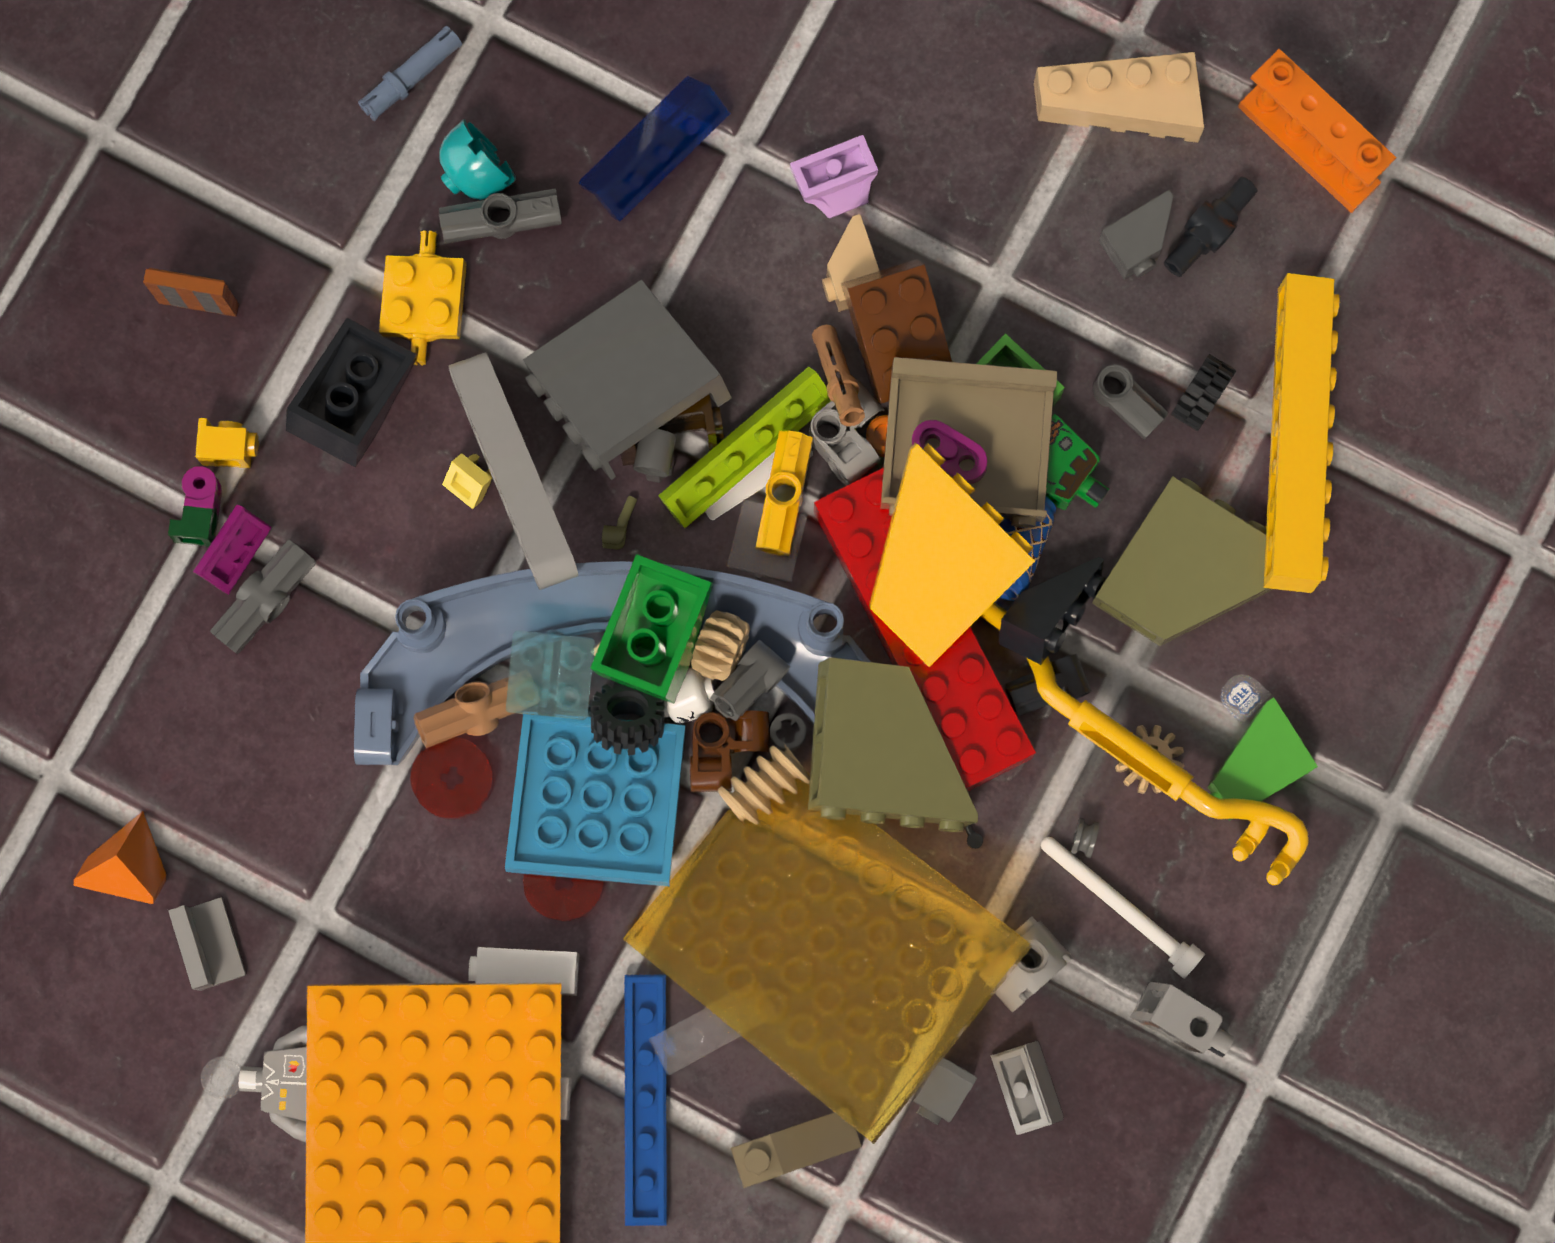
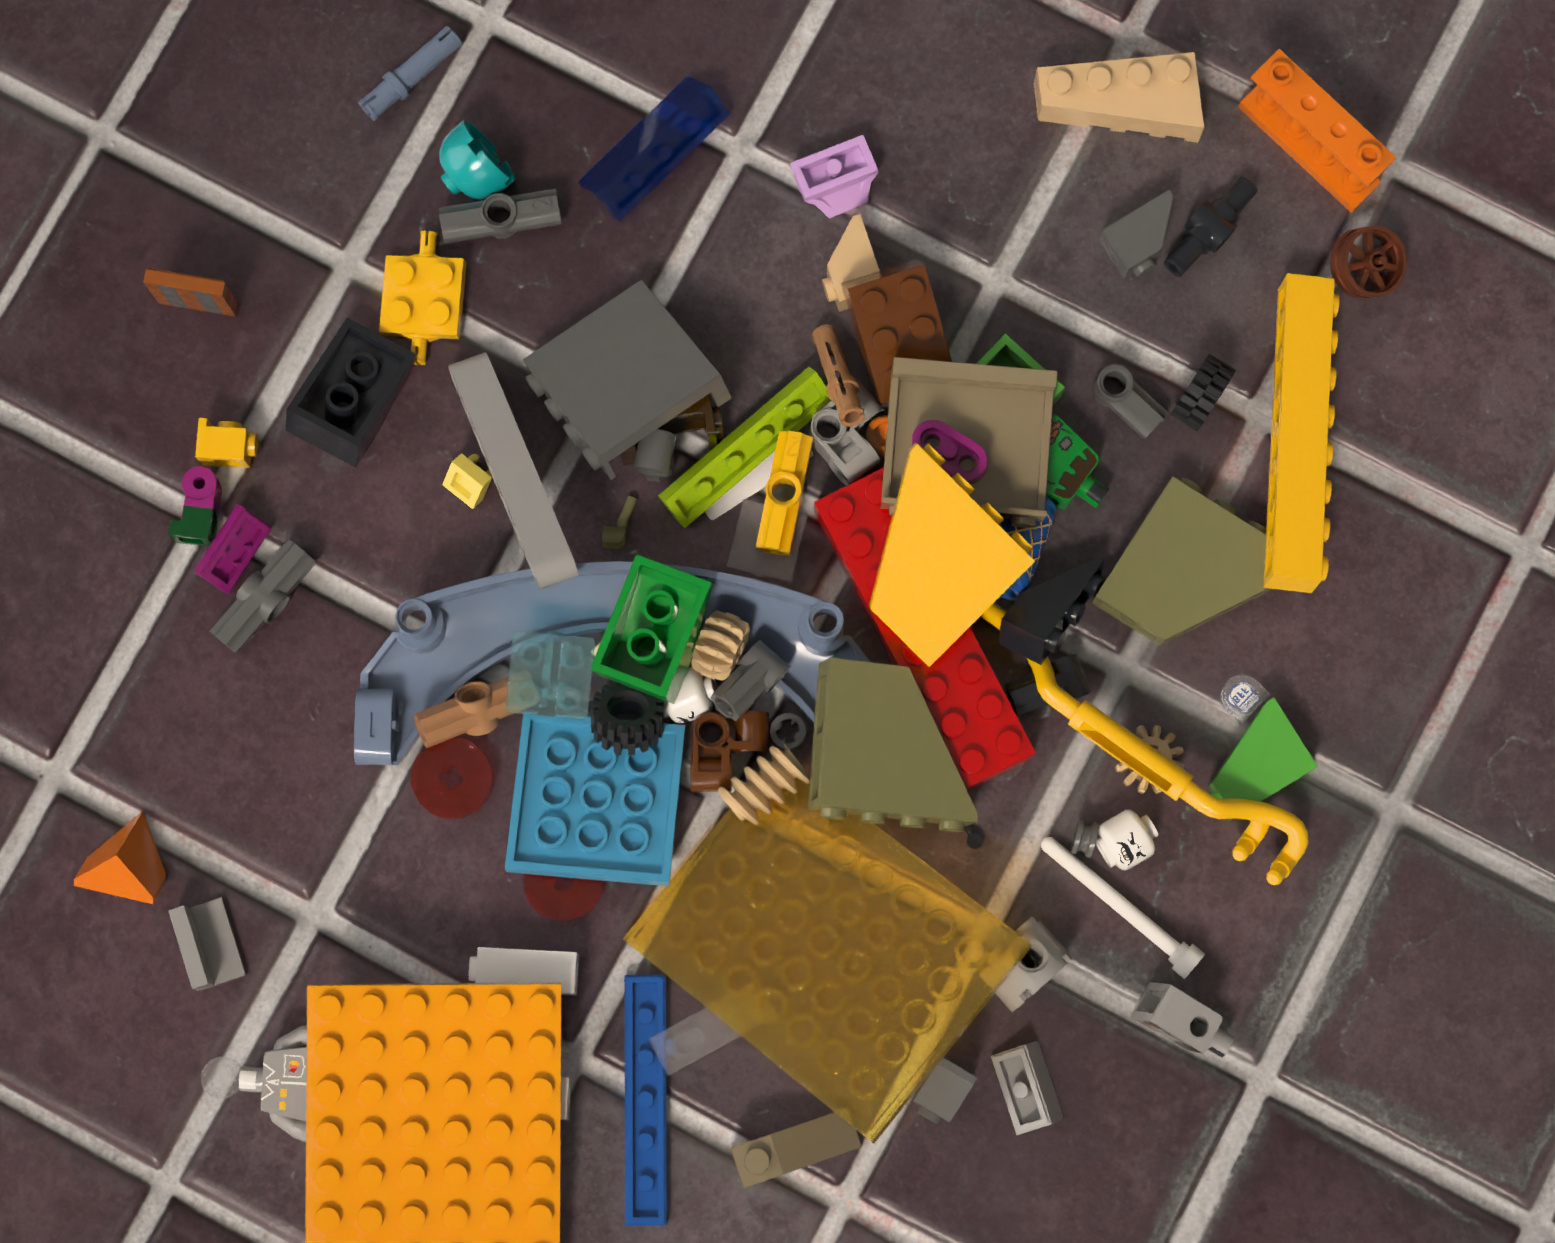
none -> white head [1095,809,1159,871]
none -> copper wheel [1329,225,1408,299]

